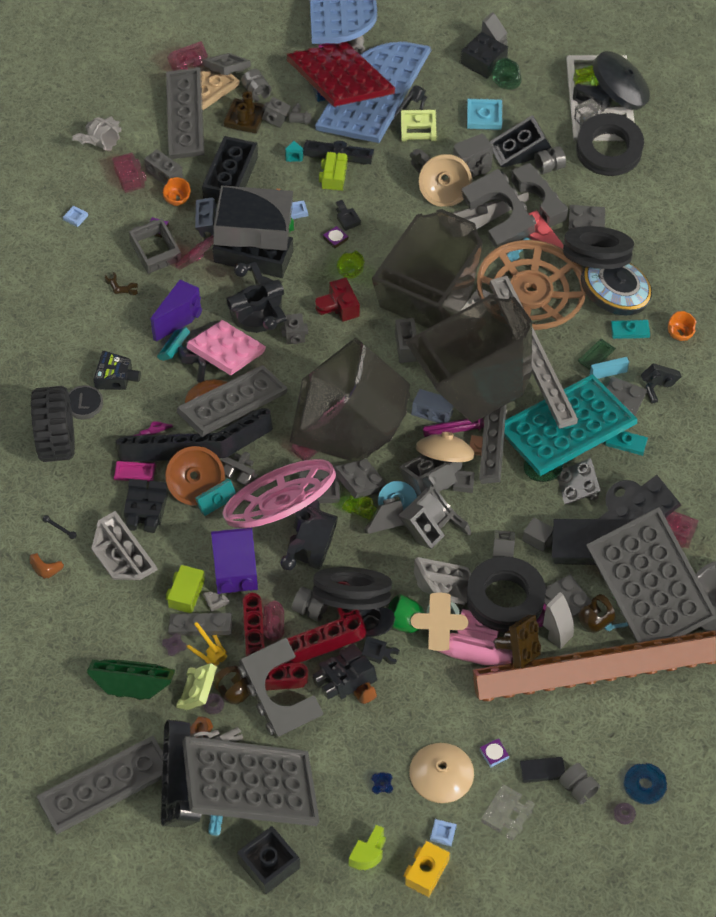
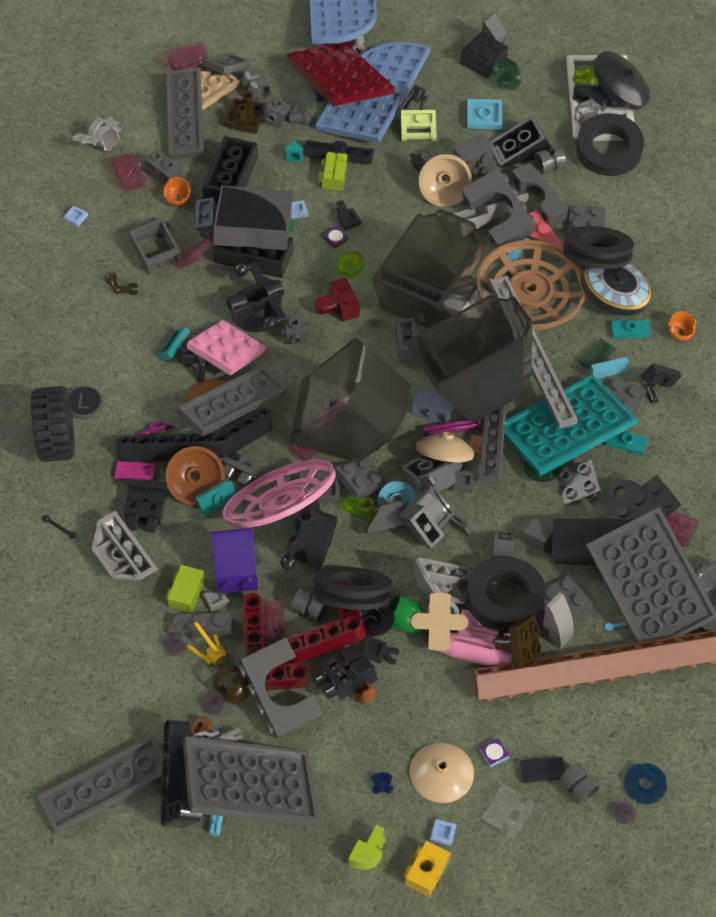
dark orange hair [29,553,64,578] -> none
dark green wedge [87,659,175,700] -> none
torso [93,350,141,390] -> none
dark purple slope [150,280,202,342] -> none
yellowish green plate [176,663,217,710] -> none
black brick [237,826,300,895] -> none
dark brown helmet [578,594,616,633] -> none

